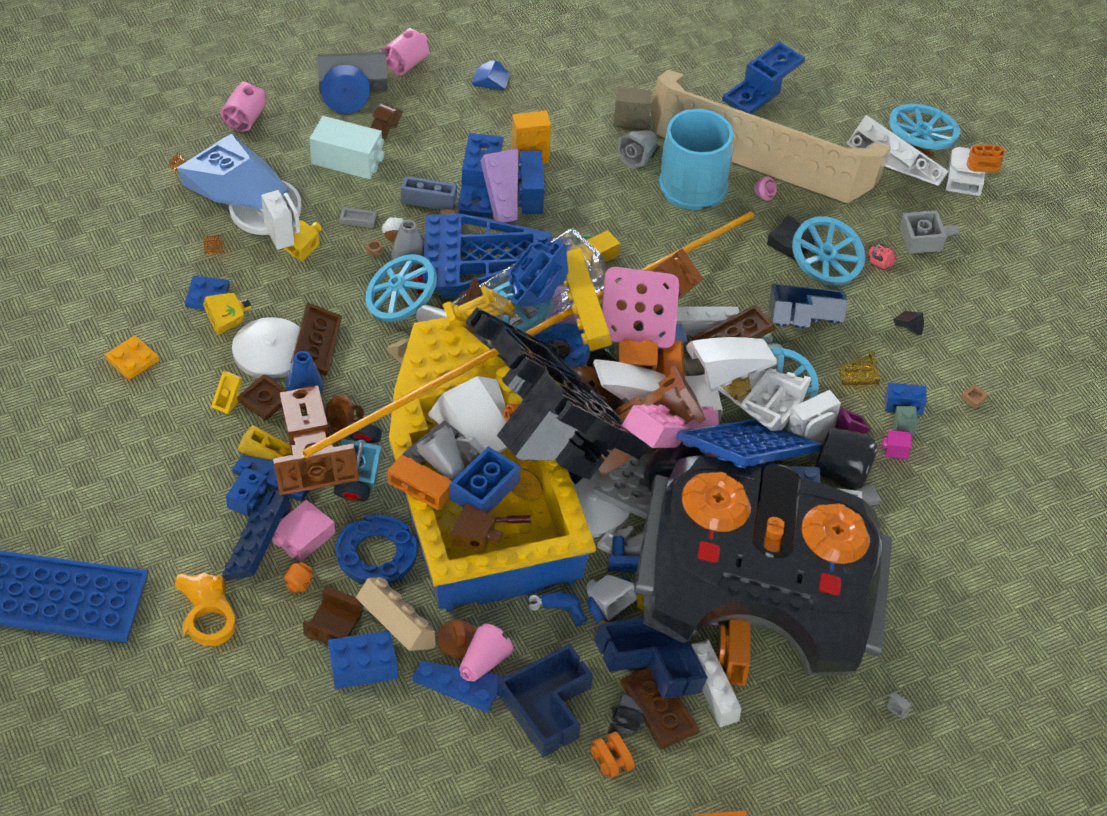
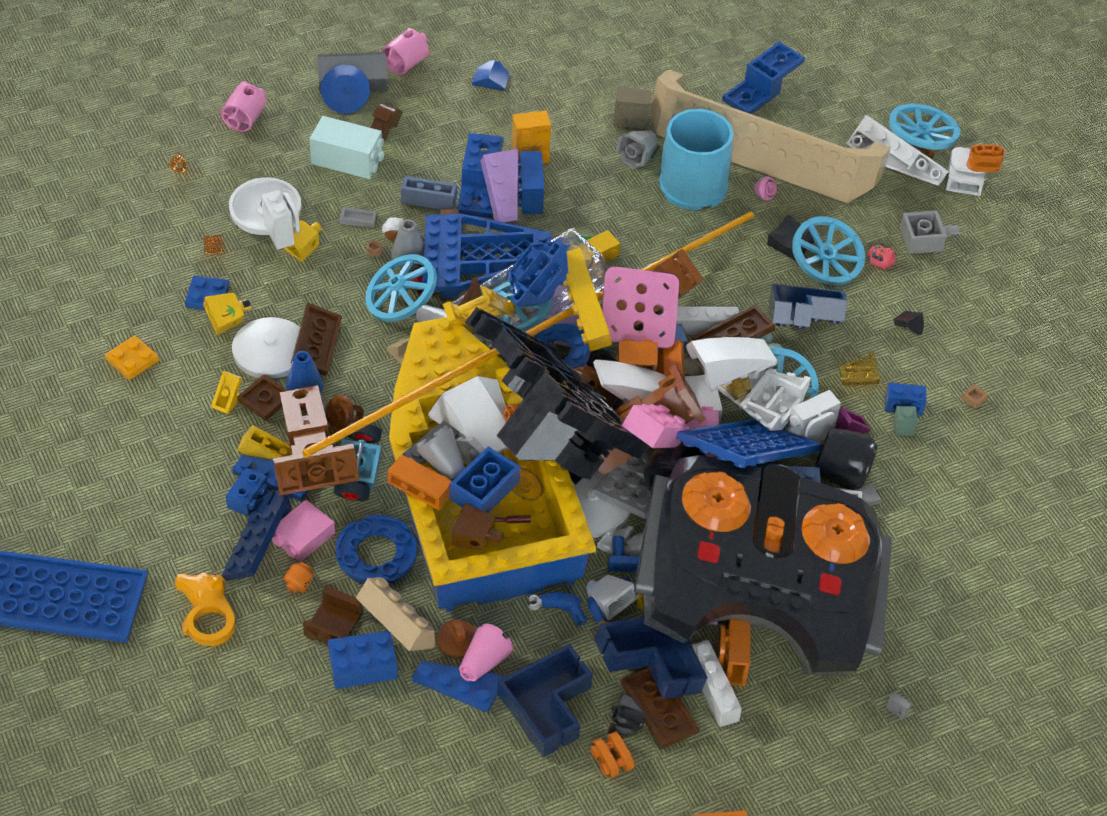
medium blue wedge [177,134,289,210] -> none
dark pink brick [882,430,911,459] -> none

